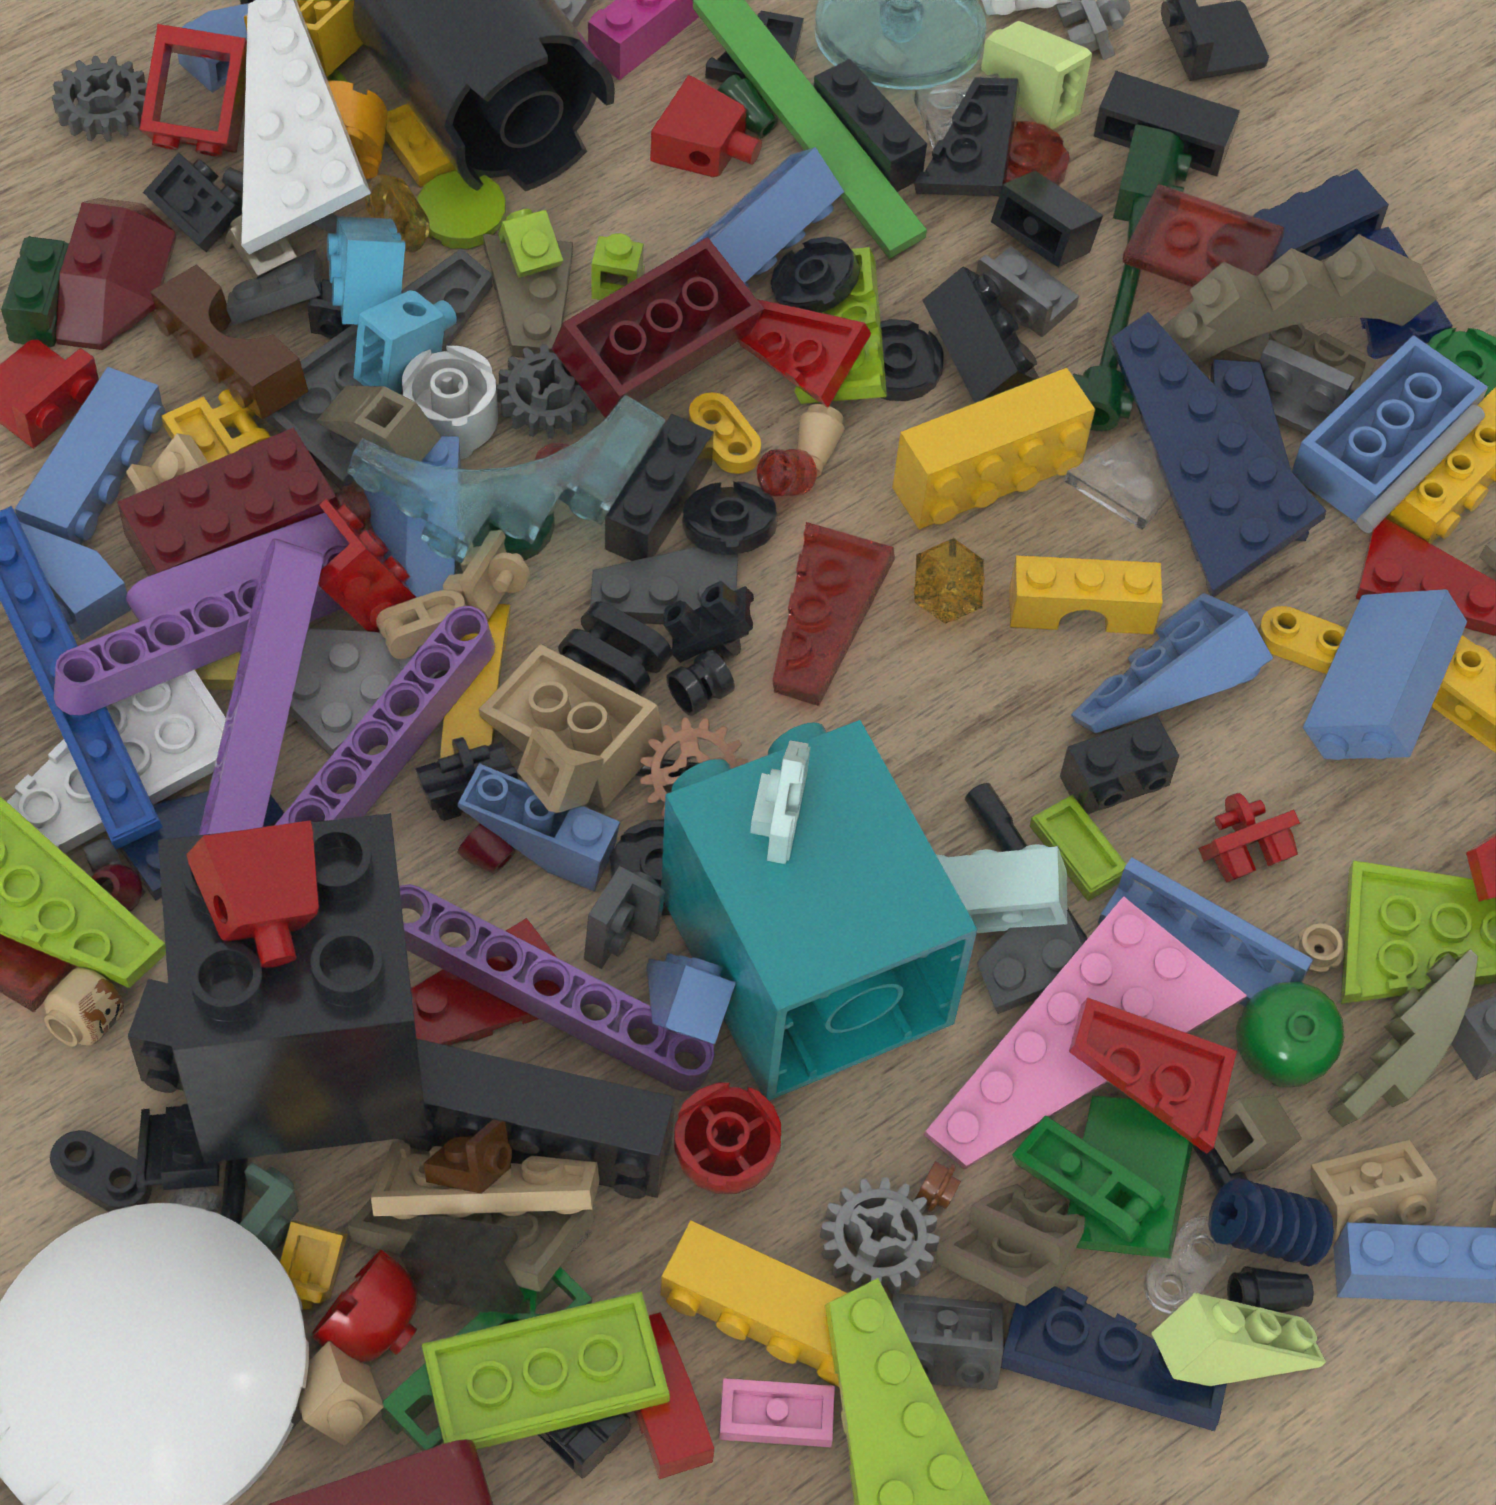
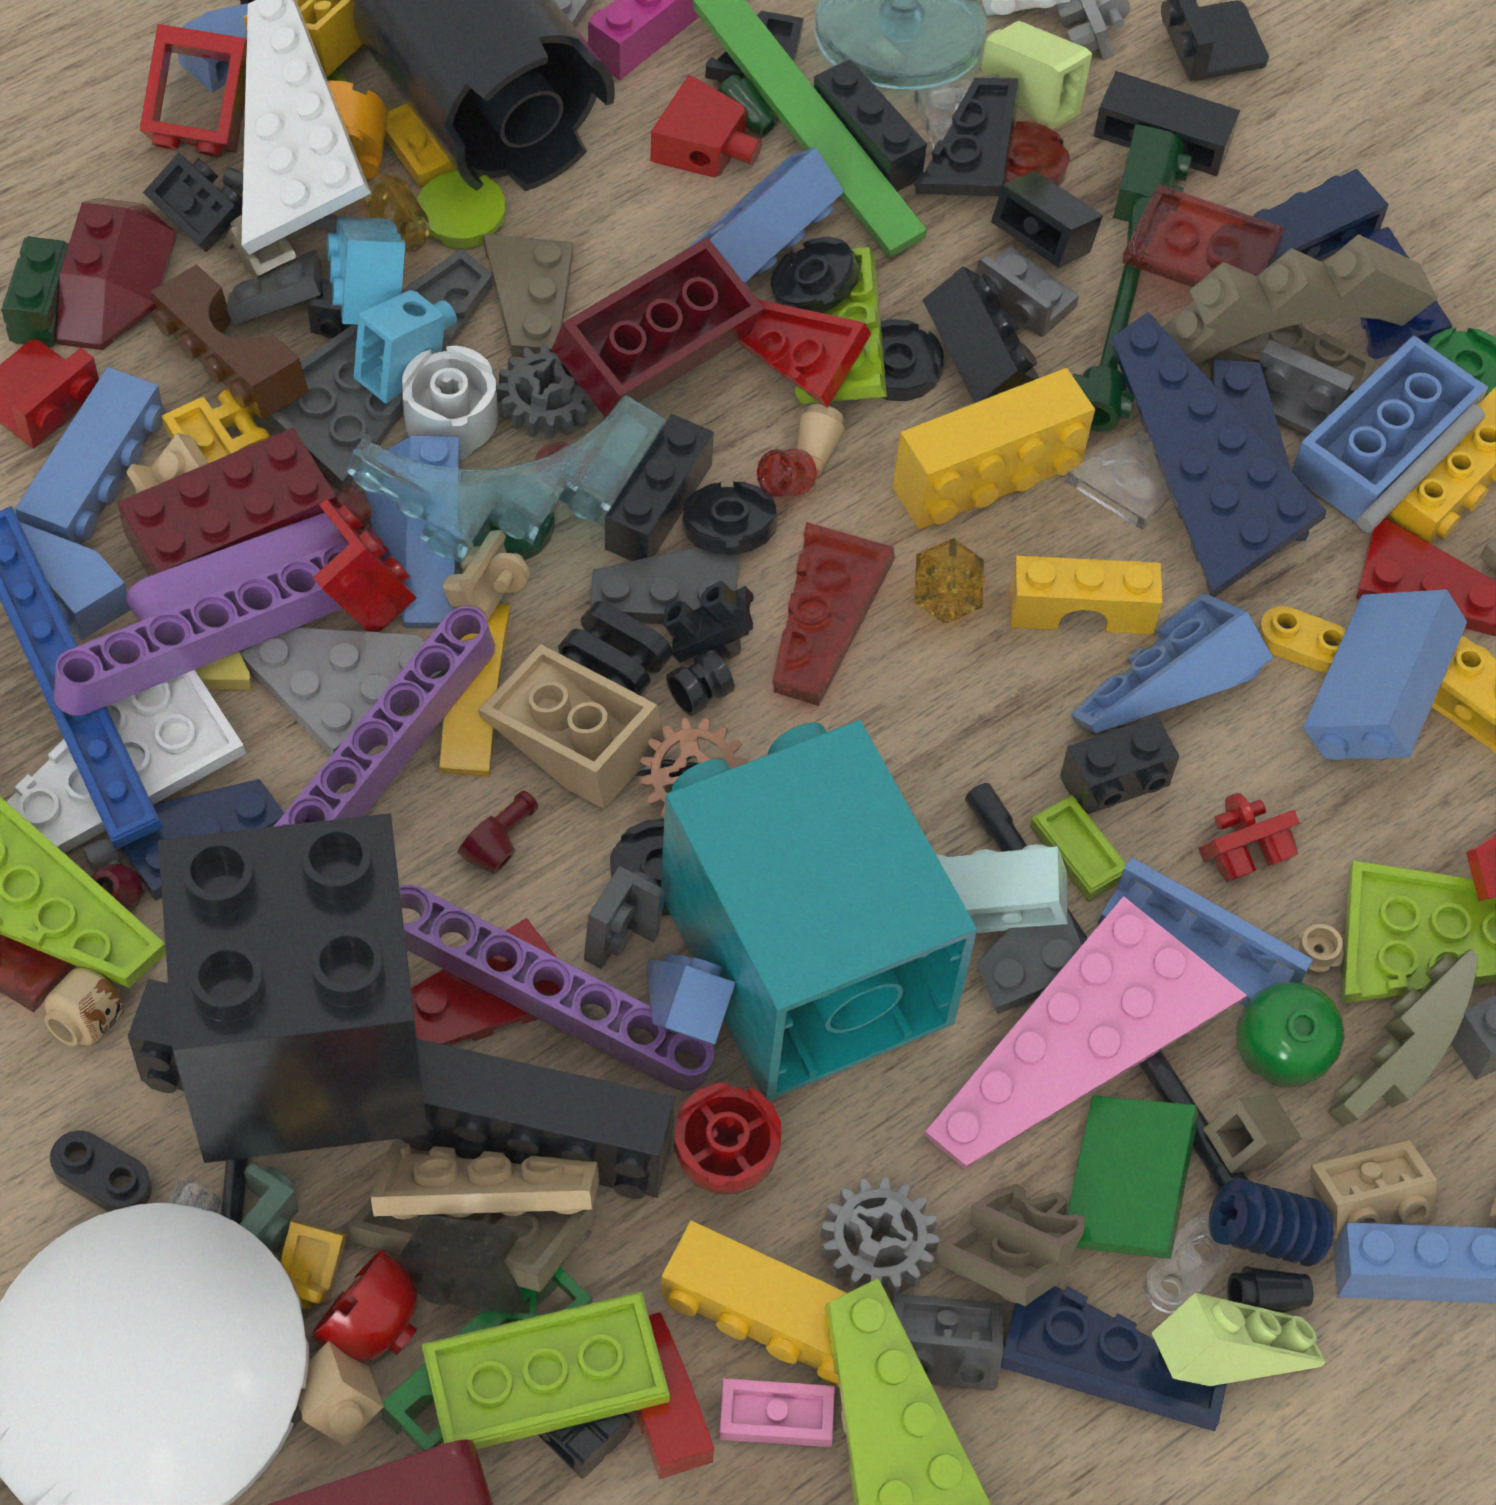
dark grey gear [52,56,147,142] -> none
black plate [136,1103,220,1193] -> none
red torso [186,820,319,968] -> none
medium lavender beam [199,538,323,835] -> none
dark tan slope [316,385,441,473] -> none
tan plate [376,590,466,659] -> none
black hips [415,737,518,821] -> none
reddish brown bracket [423,1119,512,1194] -> none
medium blue slope [458,763,620,891] -> none
lime bracket [498,209,564,278] -> none
tan slope [517,726,604,813] -> none
lime brick [591,233,645,300] -> none
yellow plate [689,392,761,474] -> none
light aqua plate [750,740,811,864] -> none
dark orange plate [915,1161,961,1212] -> none
green plate [1012,1115,1165,1242] -> none
red wing [1069,997,1237,1154] -> none

